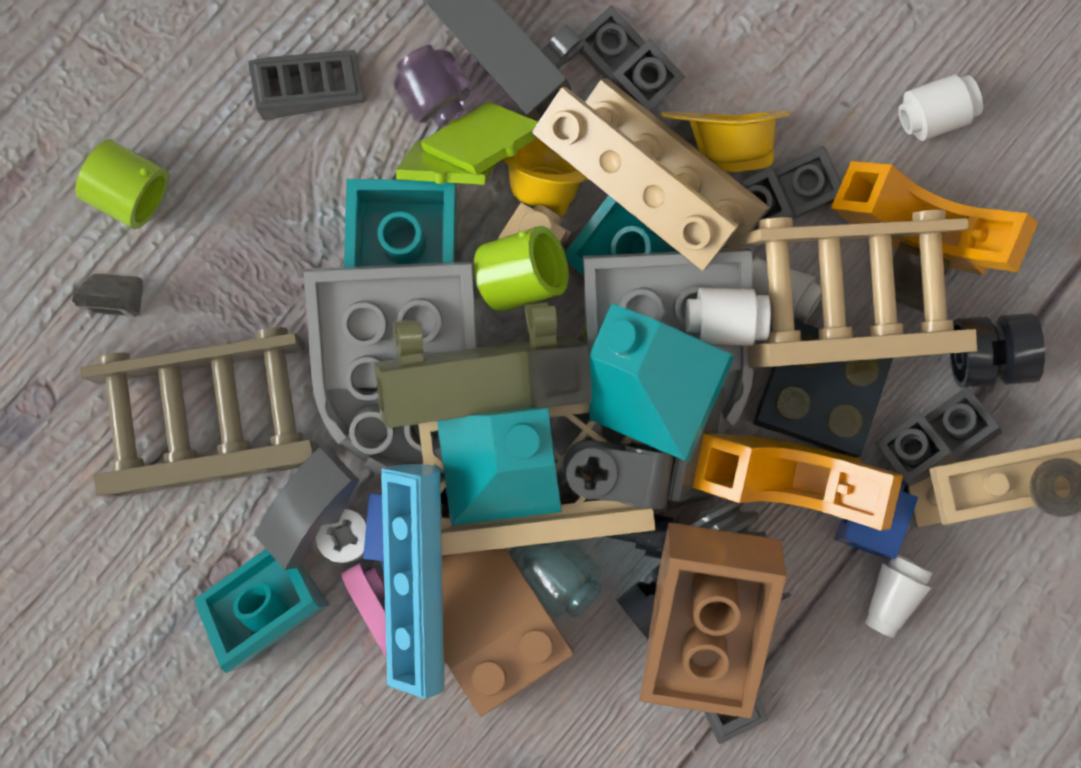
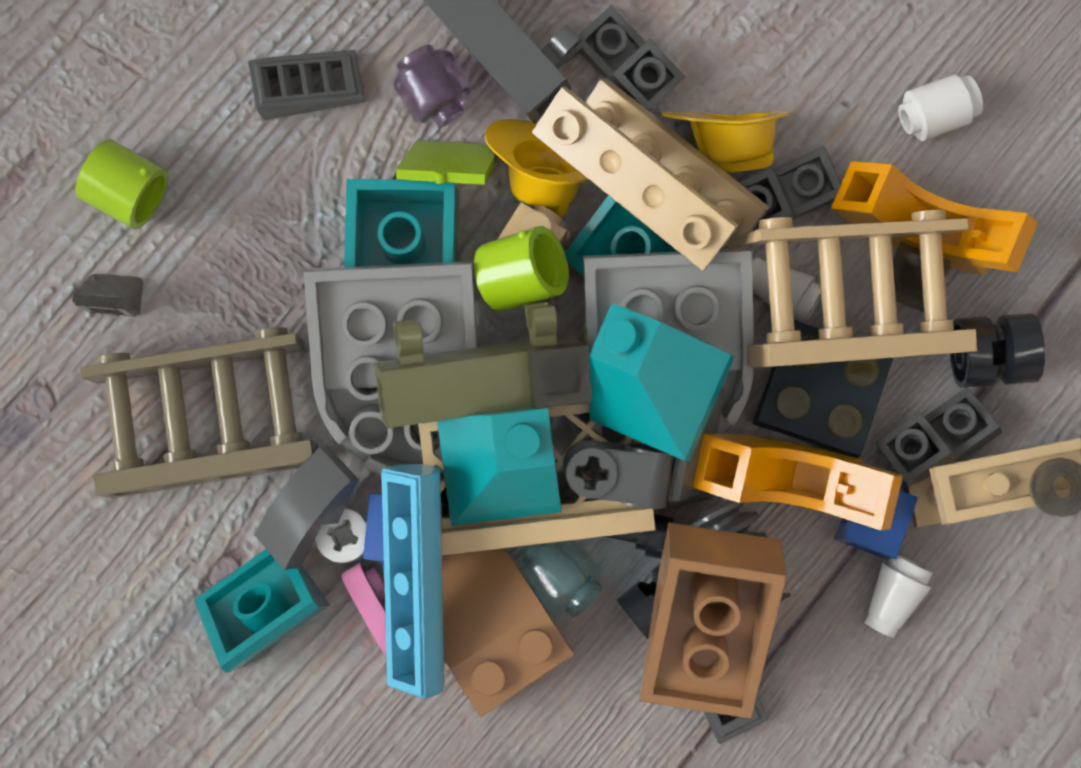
lime piece [421,101,538,176] -> none
white brick [686,288,770,346] -> none

